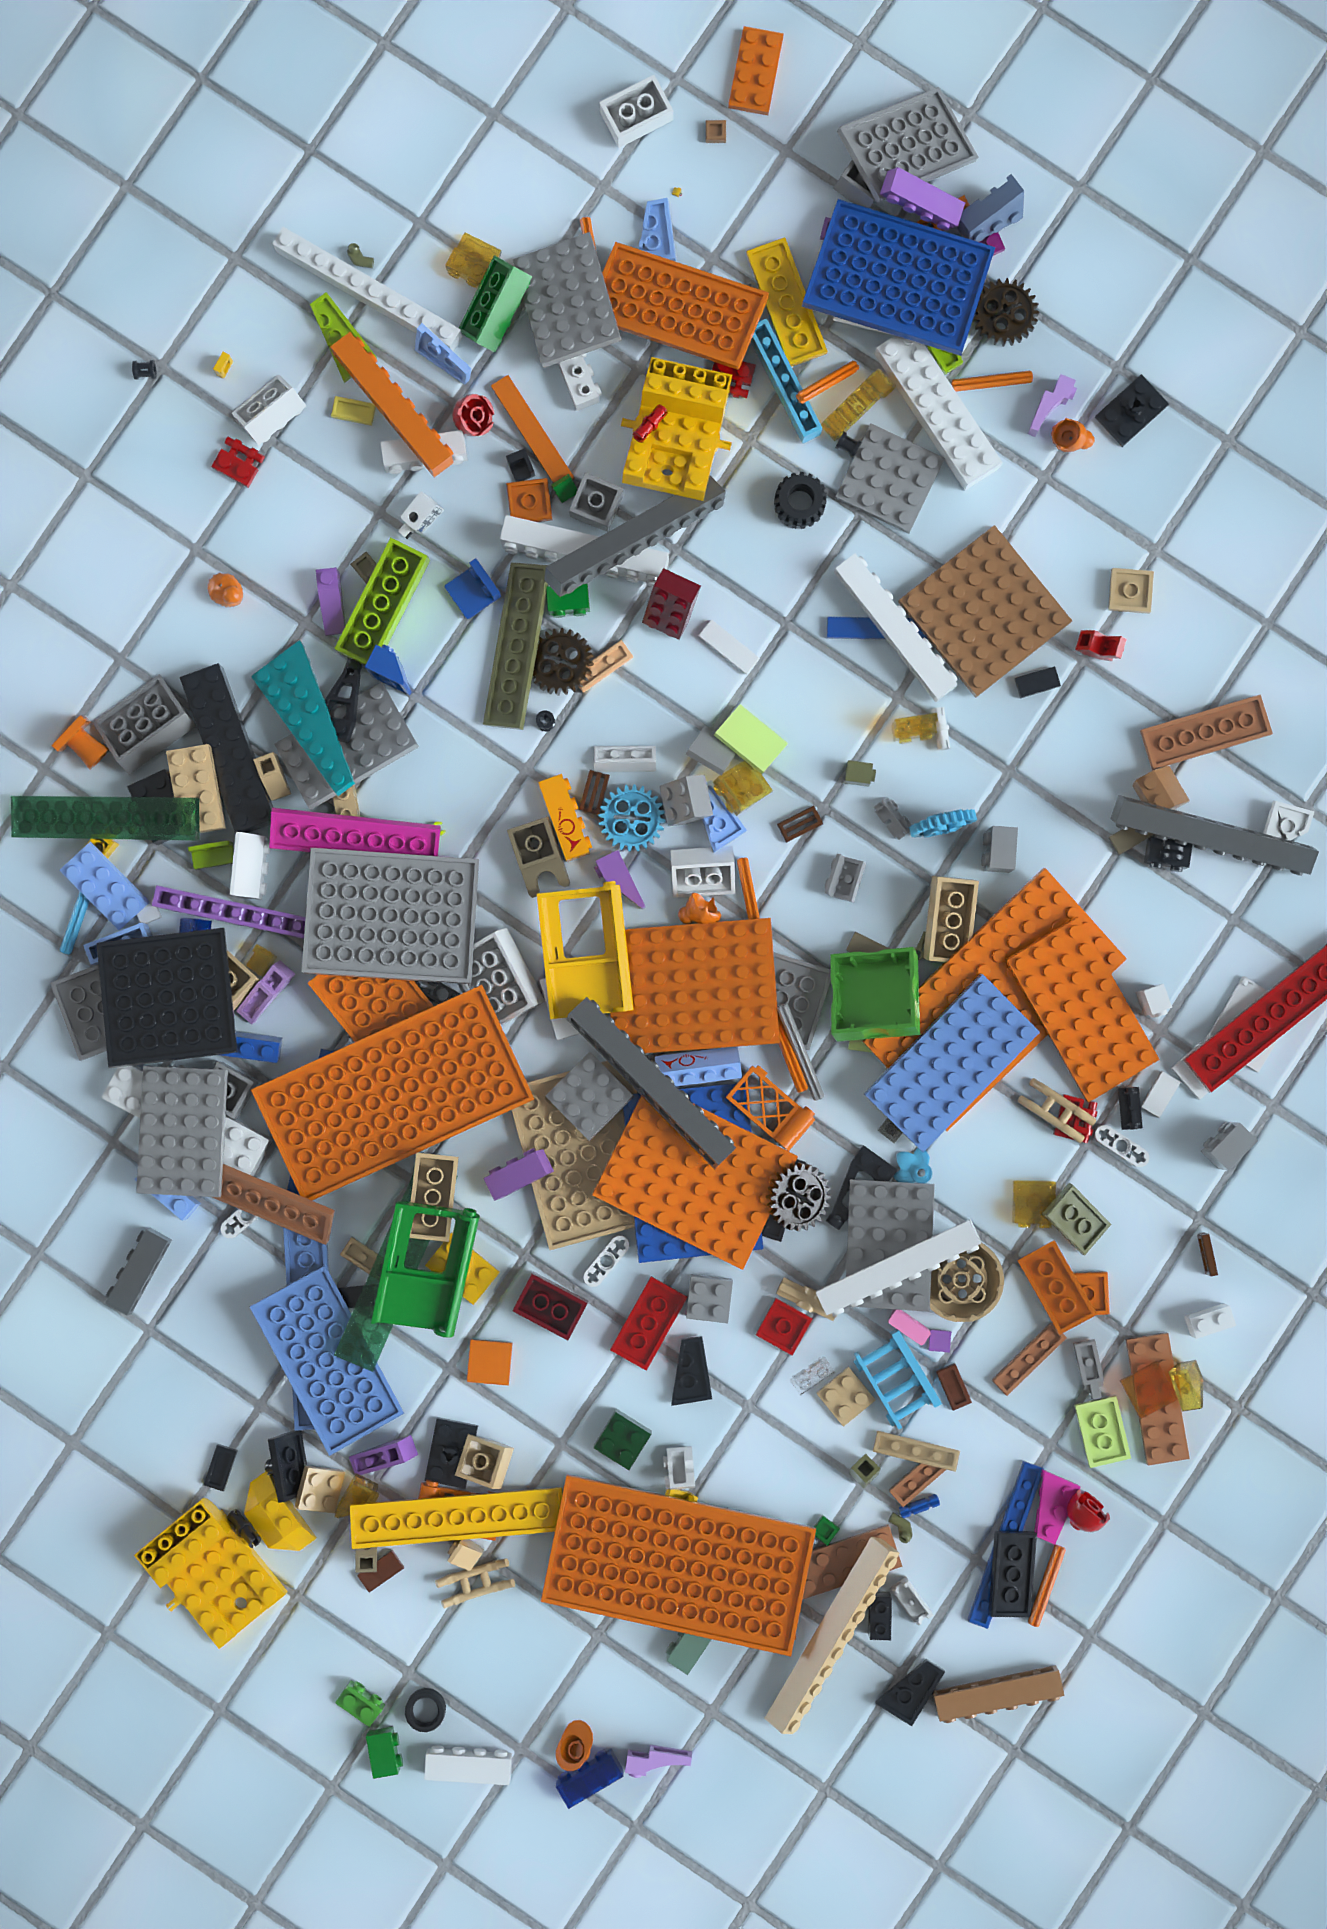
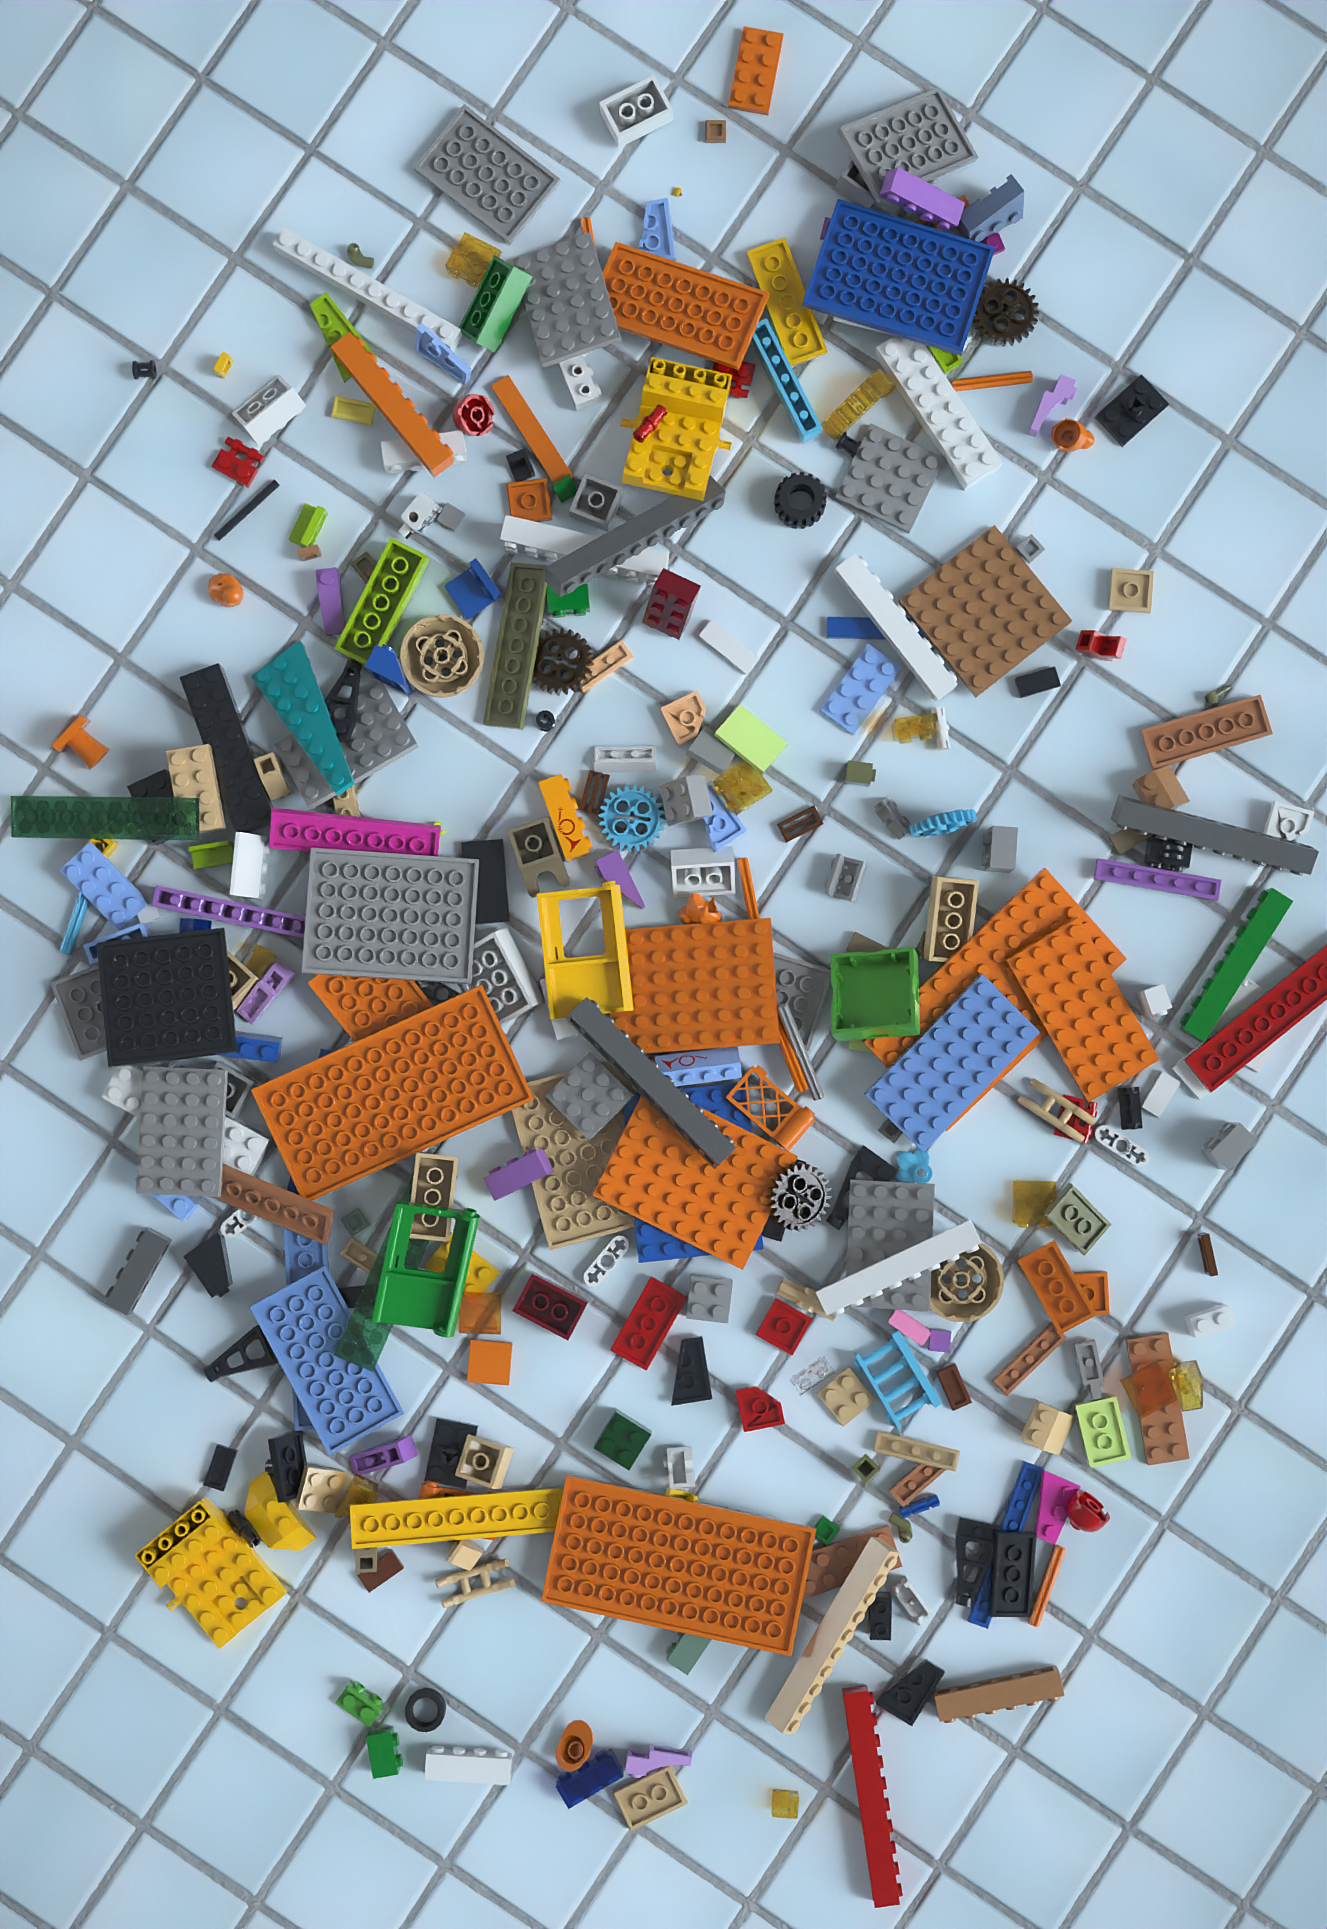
light grey slope [92,674,196,774] -> none
orange axle [796,361,859,404] -> none
none -> black slope [183,1231,233,1298]
none -> black plate [204,1325,279,1383]
none -> black bar [214,479,280,541]
none -> lime panel [289,503,328,548]
none -> medium nougat tile [297,544,322,561]
none -> sand green tile [341,1208,370,1237]
none -> tan brick [400,614,484,698]
none -> light grey plate [413,104,561,245]
none -> light grey tile [437,503,465,532]
none -> clear orange tile [459,1292,502,1335]
none -> black tile [461,839,510,925]
none -> tan tile [612,1765,688,1831]
none -> light nougat plate [660,690,706,746]
none -> red plate [735,1386,785,1432]
none -> clear yellow panel [771,1789,799,1819]
none -> light blue plate [820,643,902,735]
none -> red brick [842,1685,903,1908]
none -> black plate [955,1516,1001,1607]
none -> light grey plate [1015,534,1045,564]
none -> tan slope [1020,1399,1075,1455]
none -> medium lavender plate [1093,858,1222,901]
none -> green brick [1179,888,1293,1042]
none -> olive hand [1205,685,1232,706]

